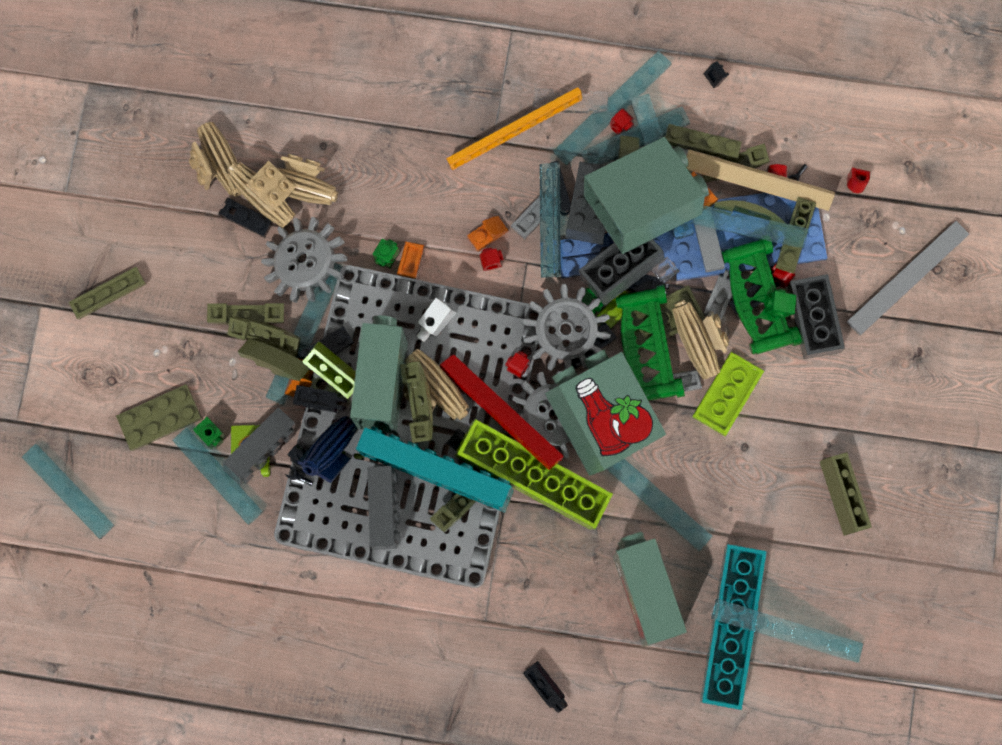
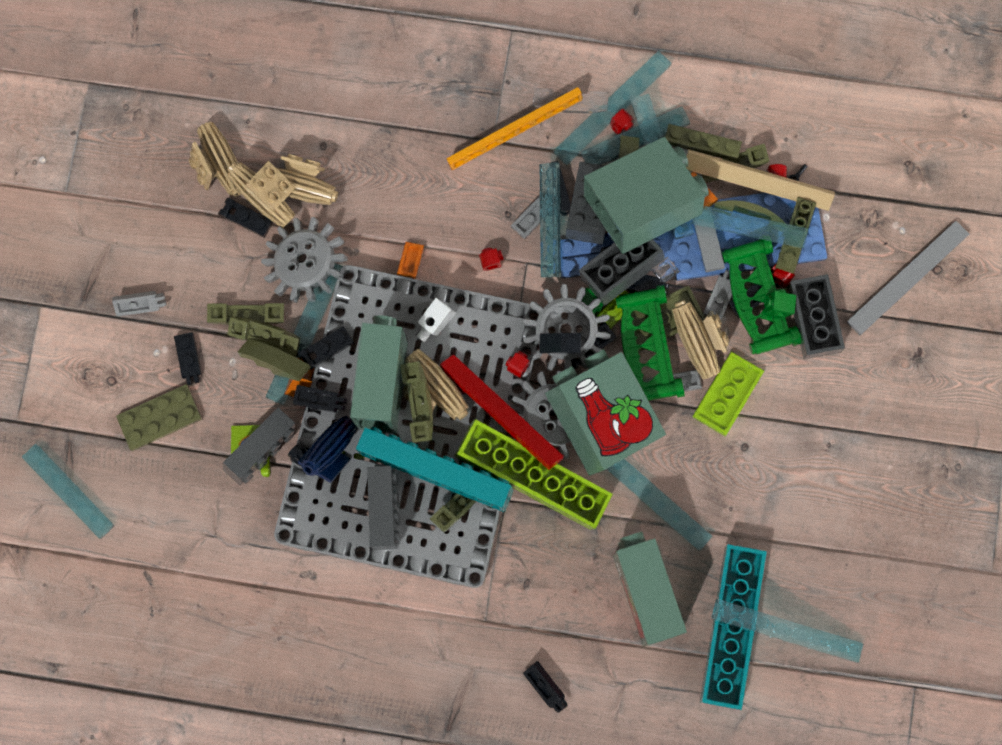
olive plate [69,267,146,320] -> none
clear light blue plate [172,427,263,525] -> none
green brick [193,417,226,449] -> none
black hand [285,467,313,486] -> none
lime brick [302,341,356,399] -> none
green brick [372,238,400,269] -> none
black slope [446,428,465,451] -> none
orange slope [467,216,509,252] -> none
black tile [703,61,729,88] -> none
olive brick [819,452,872,536] -> none
red plate [847,168,870,193] -> none
none -> light grey hinge [112,291,167,317]
none -> black hinge [174,332,202,385]
none -> black slope [539,333,581,354]

